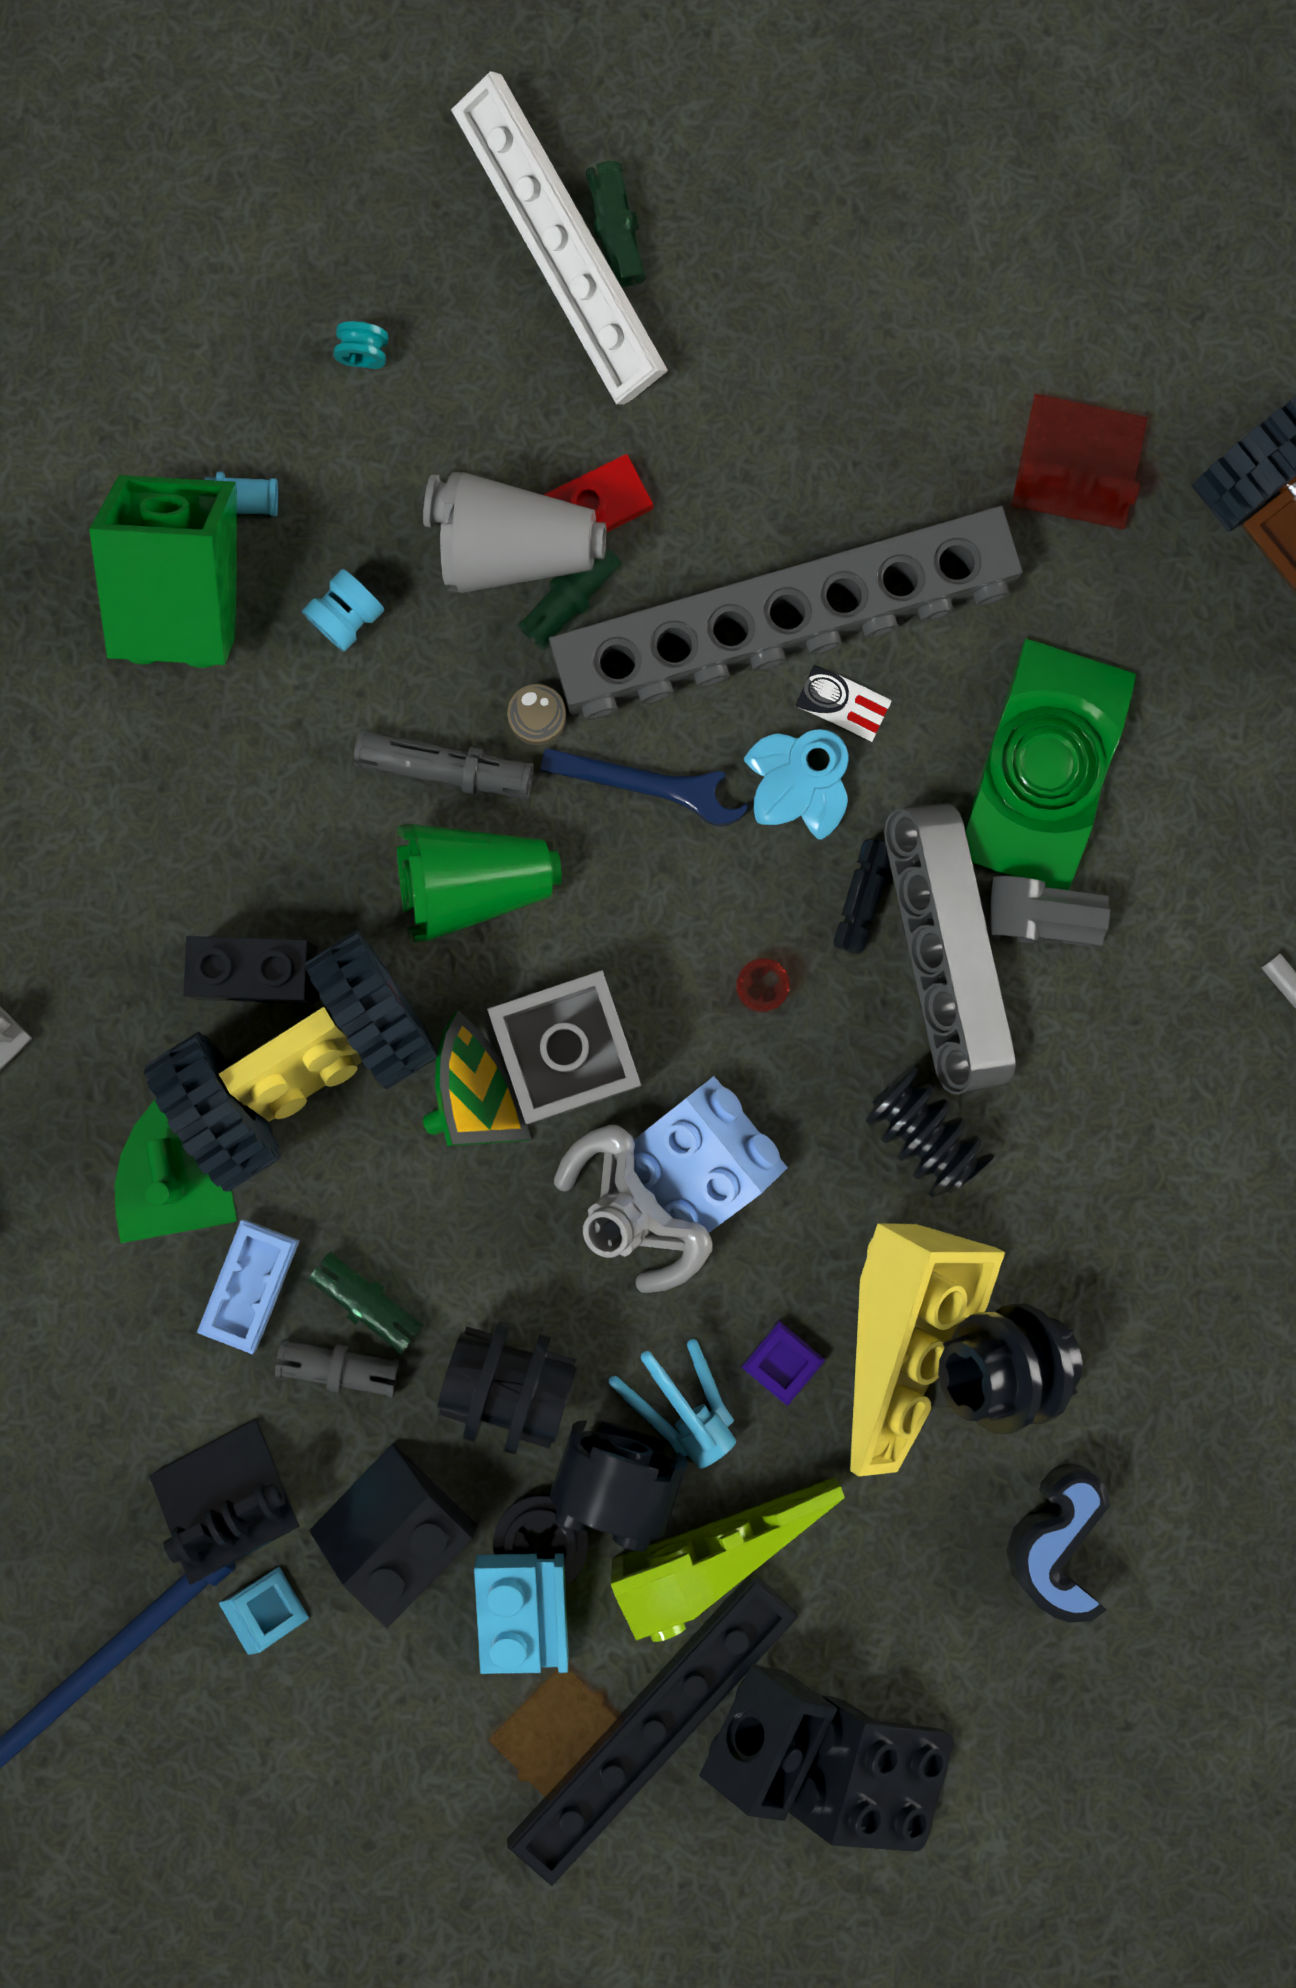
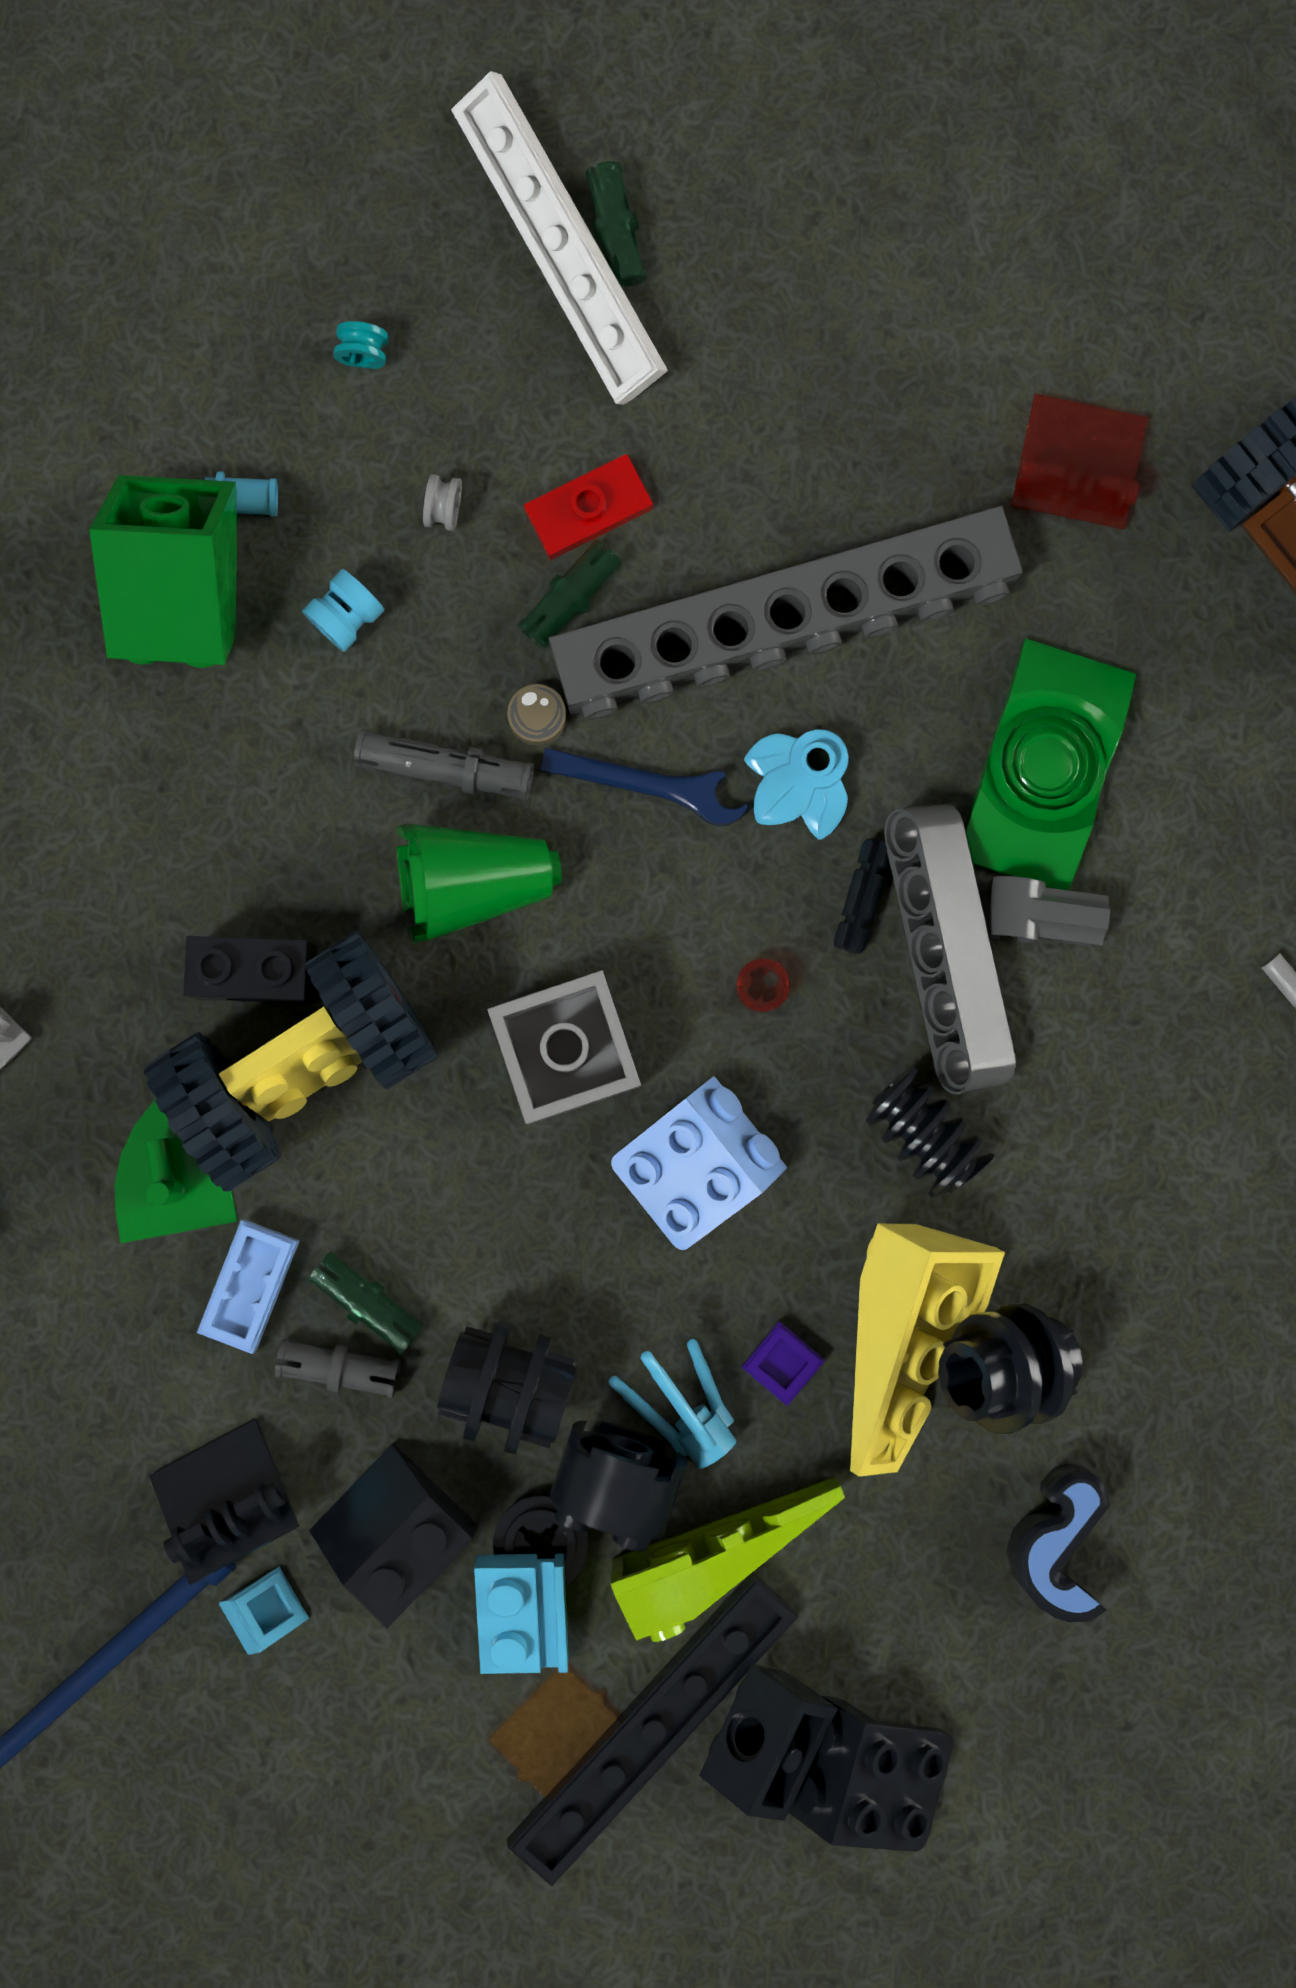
shield [423,1010,531,1146] -> none
light grey cone [440,472,606,593] -> none
light grey piece [554,1125,713,1293] -> none
sticker [795,665,891,742] -> none

